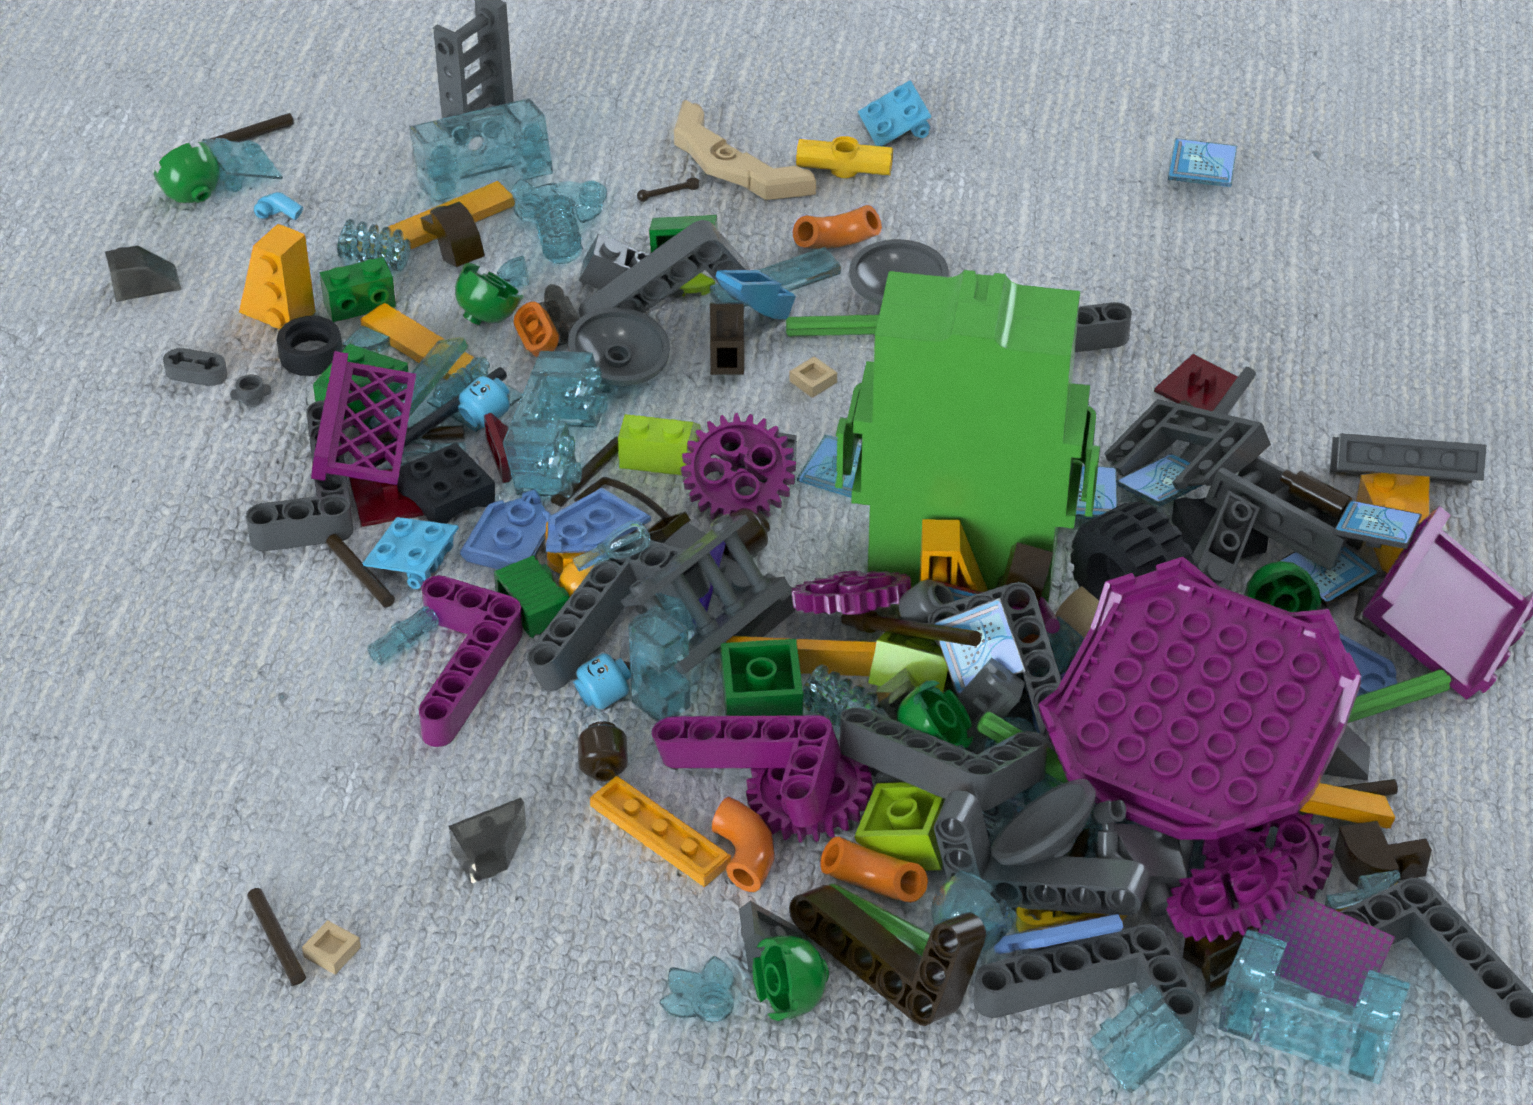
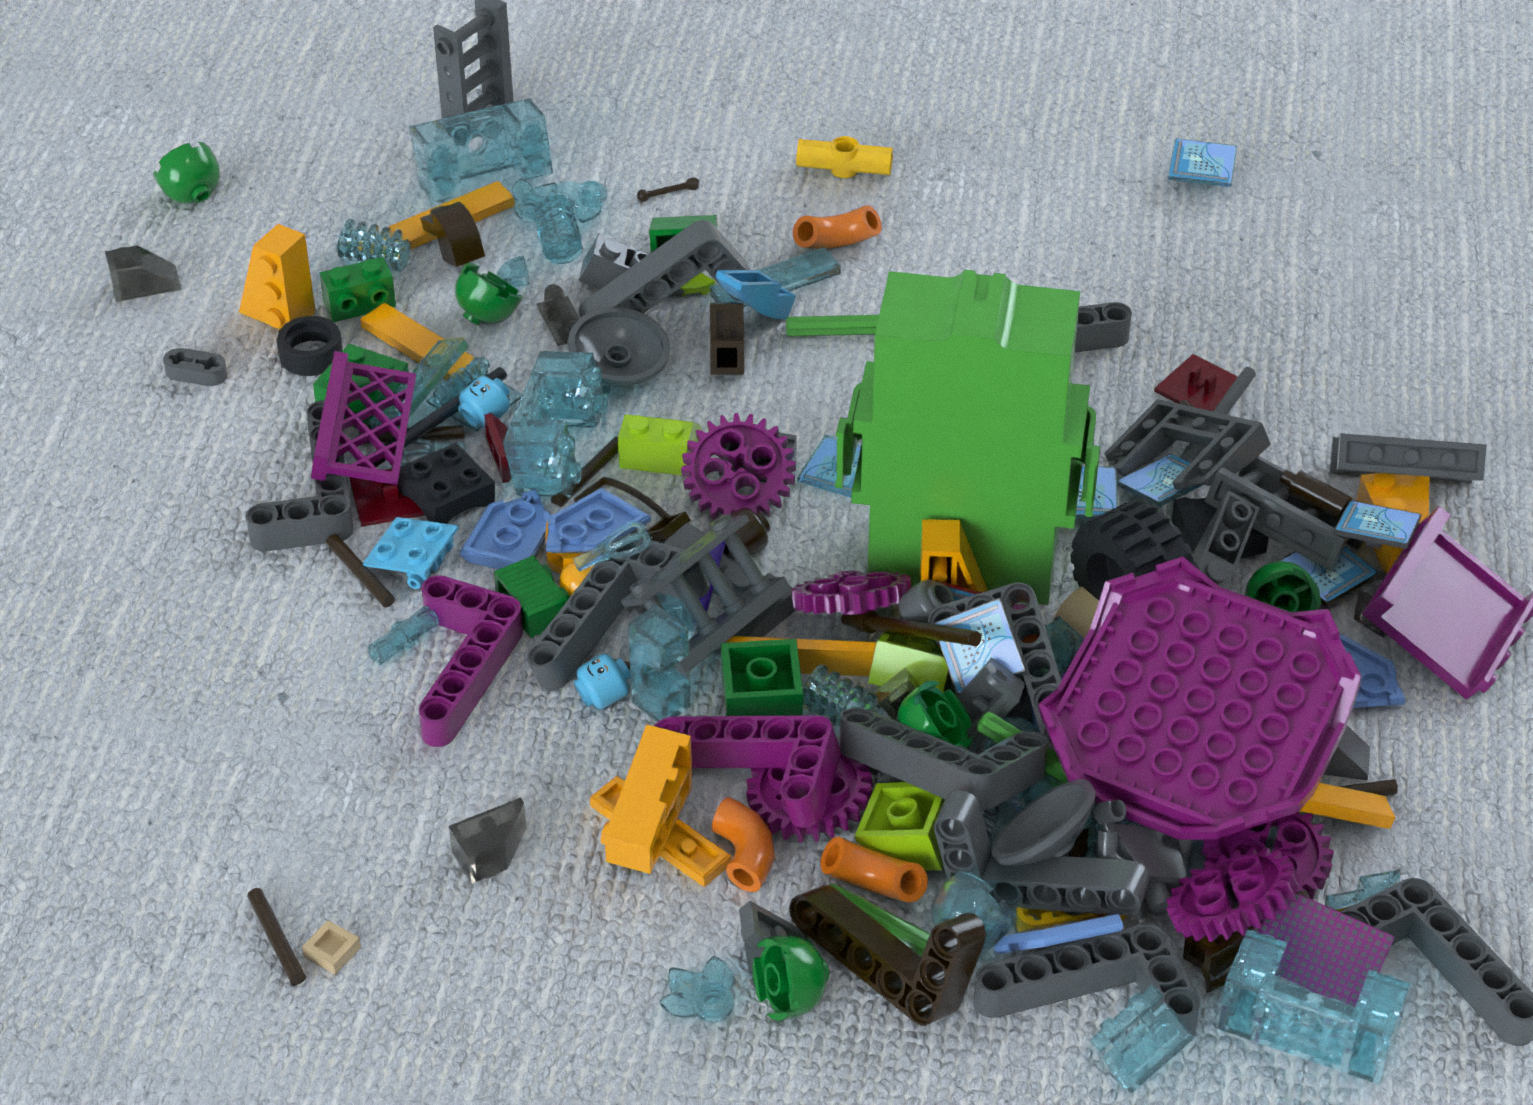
clear light blue hinge [202,138,283,192] -> none
dark brown bar [203,113,294,151] -> none
dark grey plate [230,374,271,407] -> none
medium azure arm [254,192,303,220] -> none
clear light blue tile [342,325,390,353] -> none
orange plate [513,302,559,358] -> none
dark brown head [578,721,628,781] -> none
tan helmet [674,100,816,200] -> none
tan tile [789,356,837,398] -> none
dark grey dish [849,239,949,306] -> none
medium azure hinge [858,80,932,146] -> none
dark brown brick [996,542,1053,608] -> none
magenta bar [1038,597,1060,634] -> none
dark brown brick [1334,821,1432,894] -> none
bright green axle [1347,669,1451,724] -> none
none -> light orange wedge [601,724,692,874]

